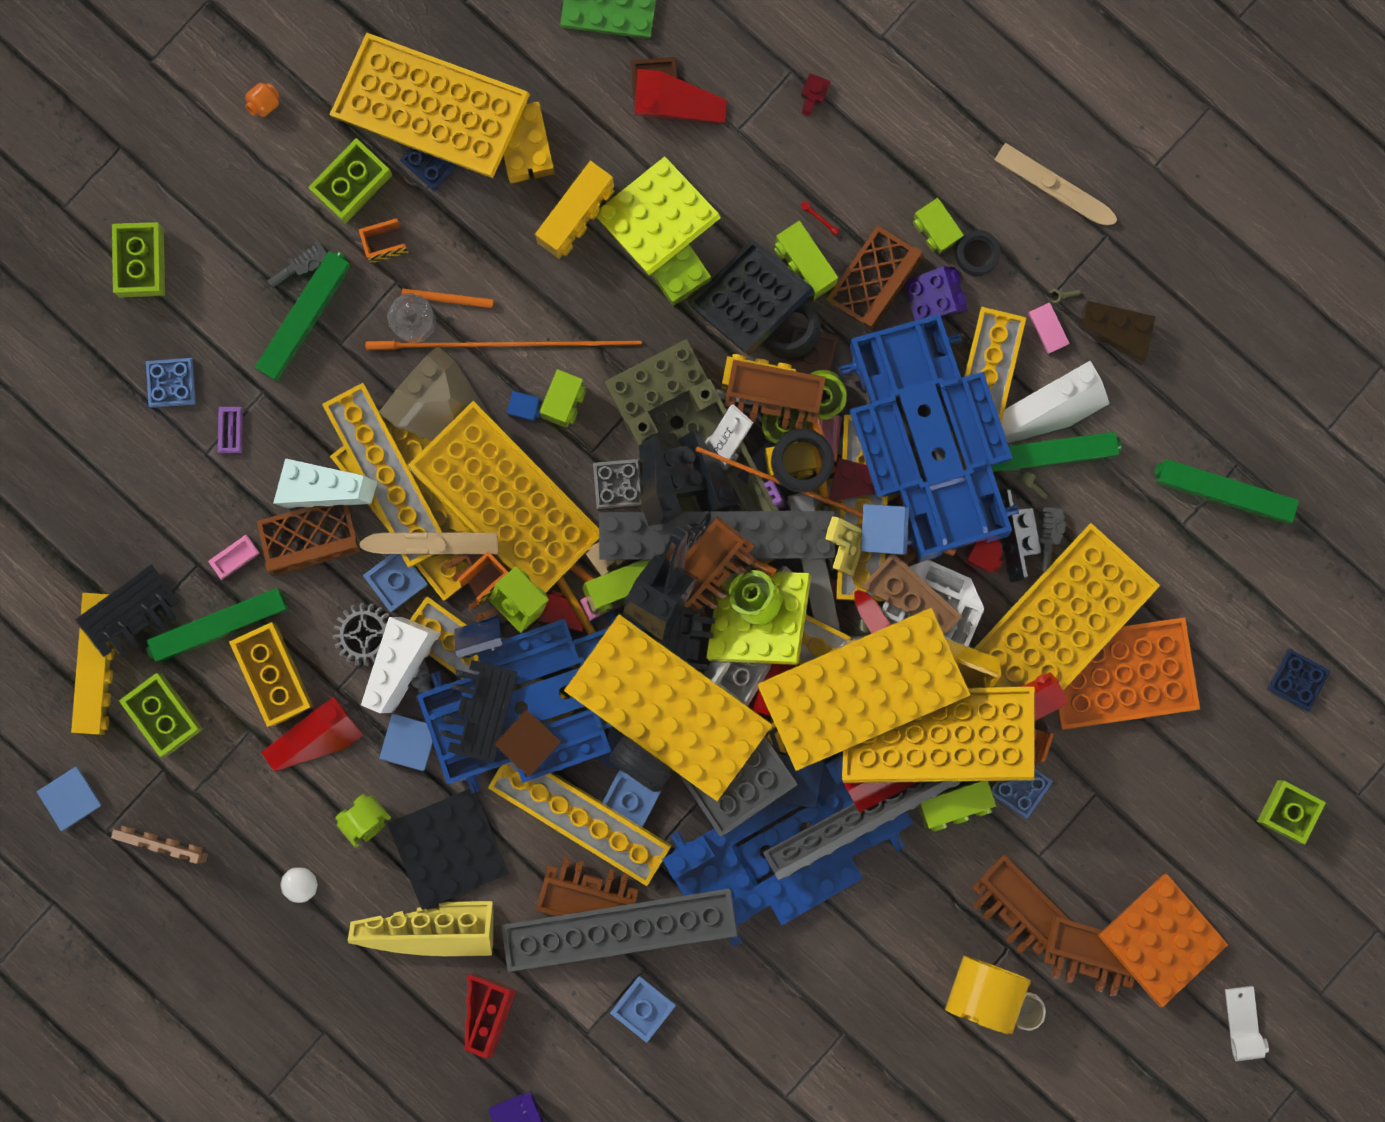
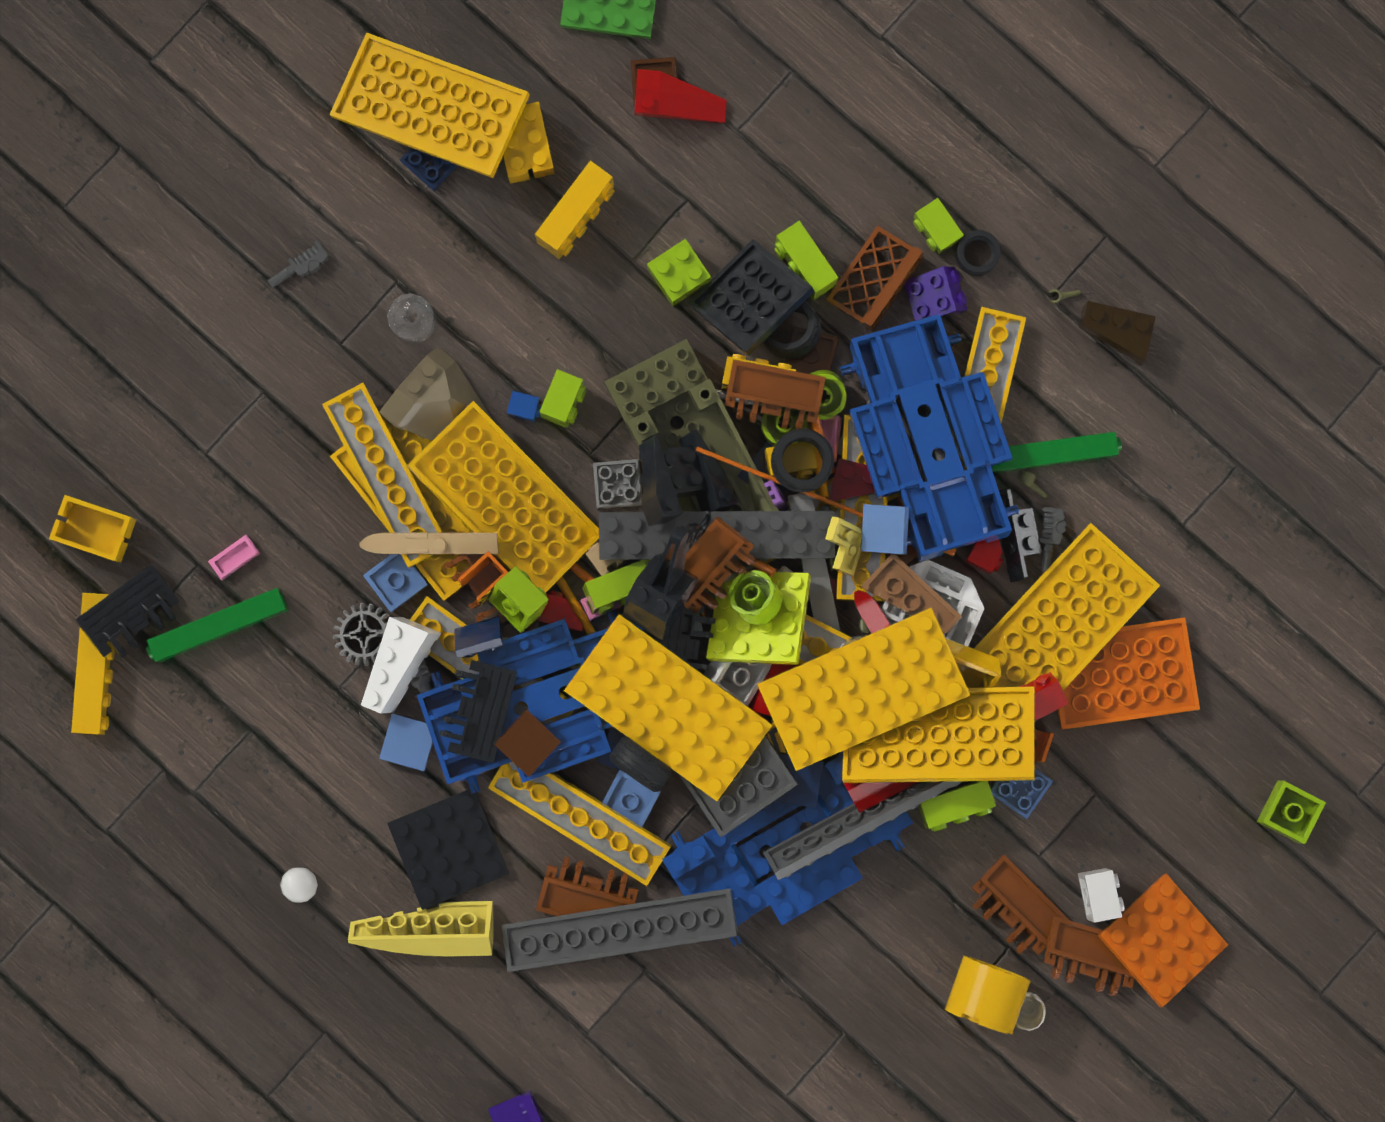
medium blue tile [37,766,103,831] -> none
medium nougat wing [111,826,208,864] -> none
lime brick [112,222,165,298] -> none
lime brick [119,673,204,757] -> none
medium blue tile [146,358,196,408] -> none
medium lavender tile [218,407,243,454] -> none
yellow brick [229,622,314,727] -> none
orange head [245,83,280,117] -> none
green brick [255,251,351,383] -> none
dark orange fence [256,505,361,576] -> none
red wedge [261,697,364,771] -> none
light aqua wedge [273,459,377,509] -> none
lime brick [308,138,393,224] -> none
lime brick [335,794,391,848] -> none
orange piece [358,218,408,264] -> none
orange piece [365,340,642,351] -> none
orange bar [401,288,494,308] -> none
red wedge [465,973,517,1059] -> none
neon yellow plate [596,156,721,275] -> none
medium blue plate [610,975,676,1043] -> none
white door [705,405,753,470] -> none
dark red plate [801,73,831,116] -> none
red hinge [801,201,839,235] -> none
tan piece [994,143,1117,226] -> none
white wedge [1001,361,1110,443] -> none
bright pink tile [1028,303,1070,354] -> none
green brick [1153,459,1299,524] -> none
white door [1225,986,1269,1062] -> none
dark blue tile [1266,649,1331,712] -> none
none -> yellow piece [49,495,136,563]
none -> white brick [1078,868,1124,923]

